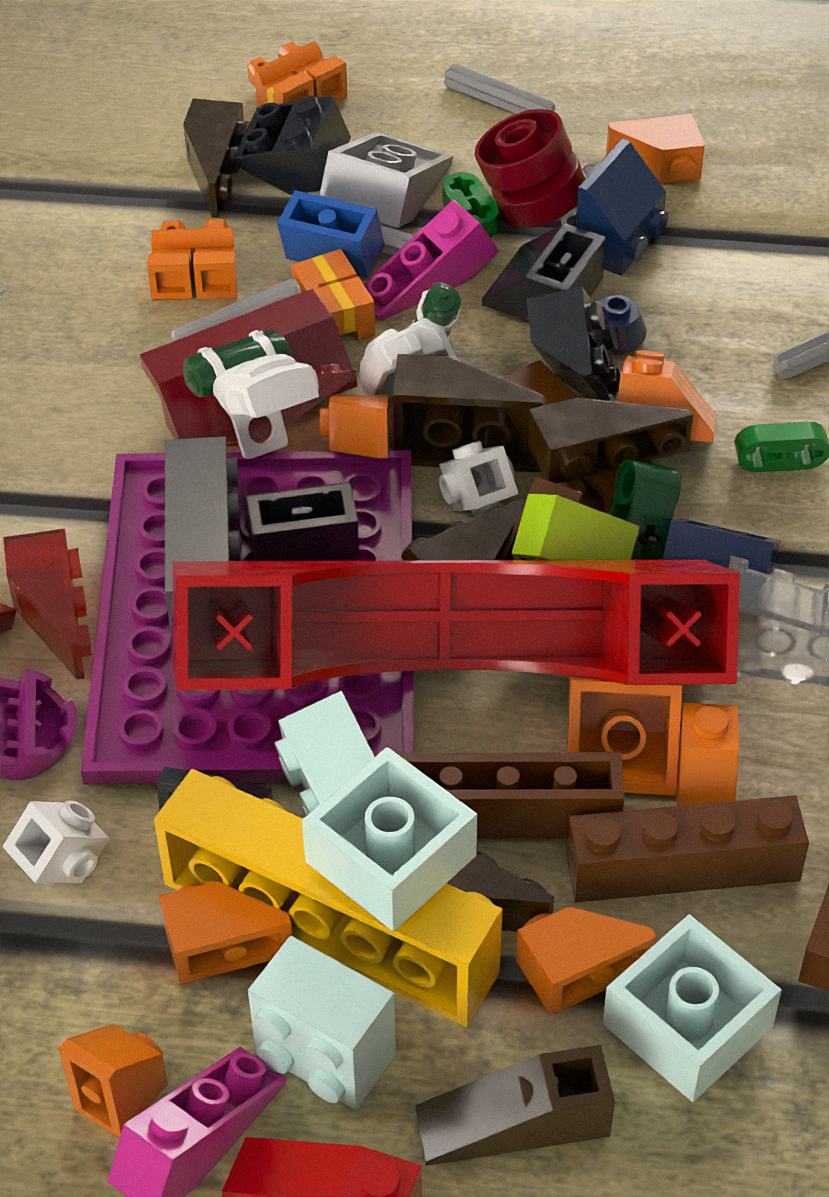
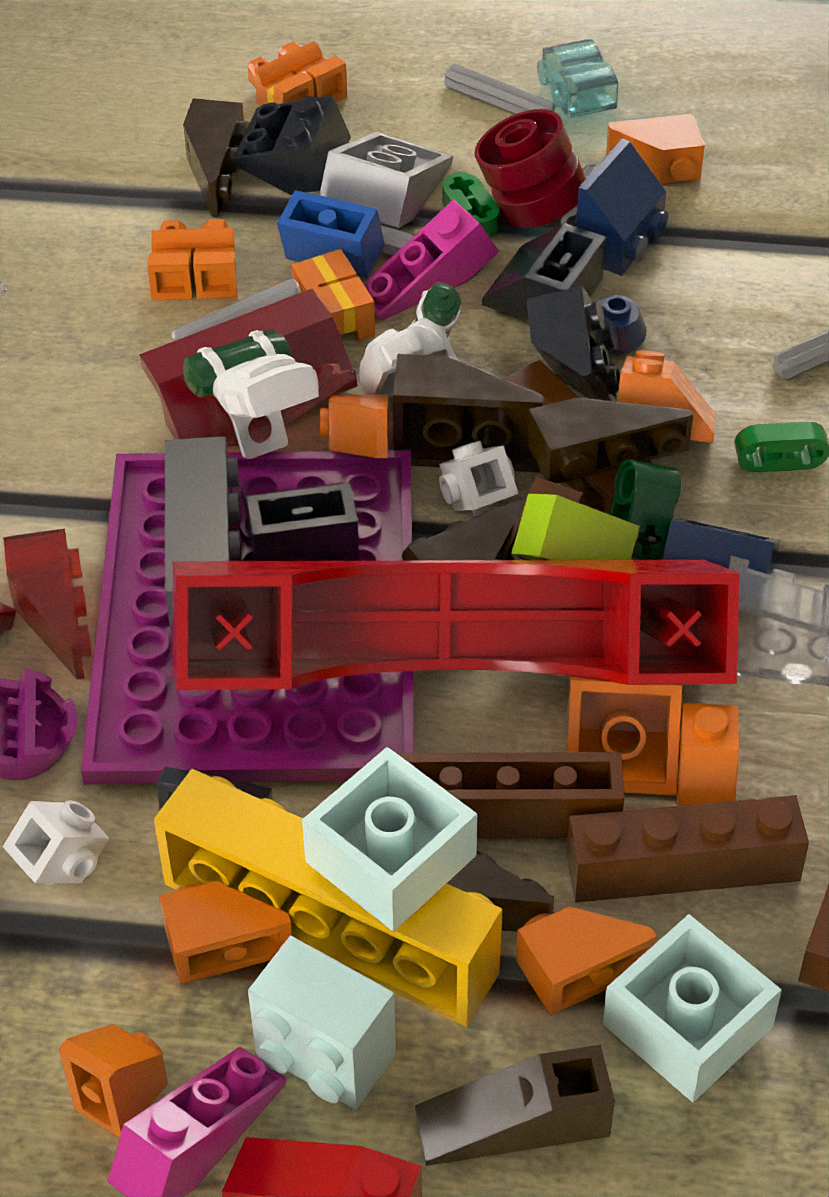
light aqua brick [275,691,374,816] -> none
none -> clear light blue brick [537,39,619,118]

